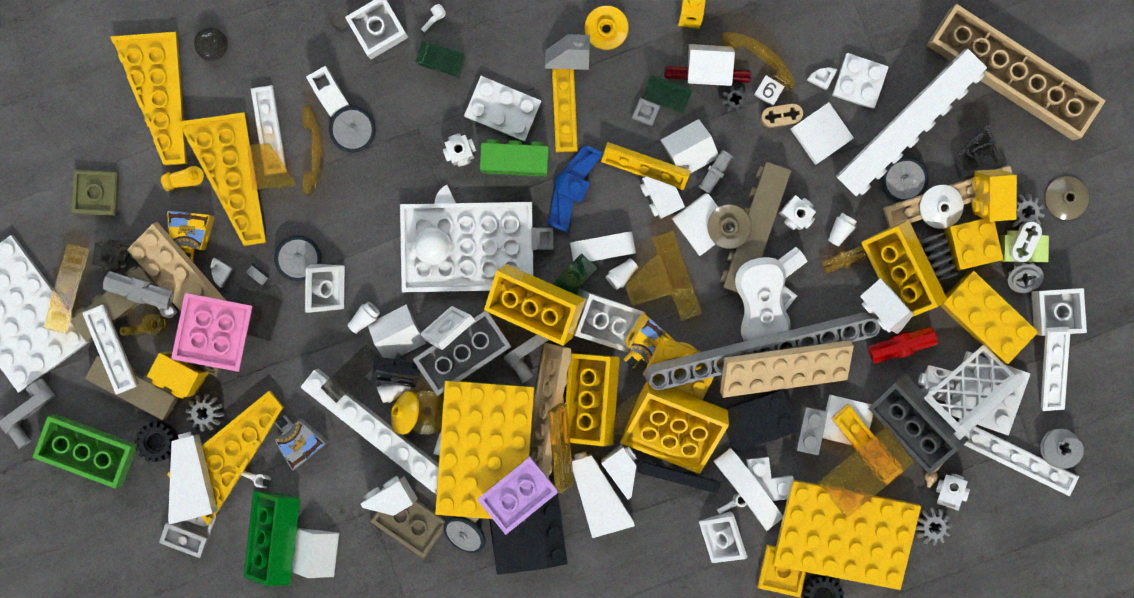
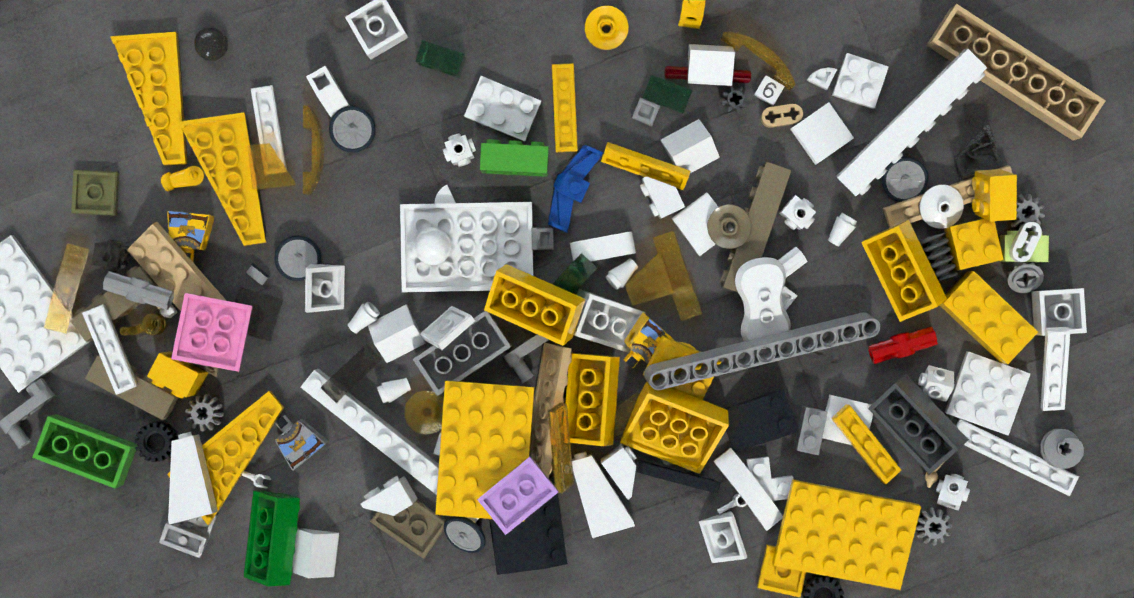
white tile [211,258,234,288] -> none
black panel [372,352,420,388] -> none
yellow dish [391,391,419,435] -> none
white hand [421,4,446,32] -> none
light grey slope [545,34,590,70] -> none
light grey pin [698,150,734,194] -> none
tan plate [720,340,854,398] -> none
clear yellow plate [818,427,914,517] -> none
clear yellow pin [821,244,867,274] -> none
white slope [860,278,914,334] -> none
white fence [924,345,1026,440] -> none
dark tan dish [1045,176,1089,220] -> none

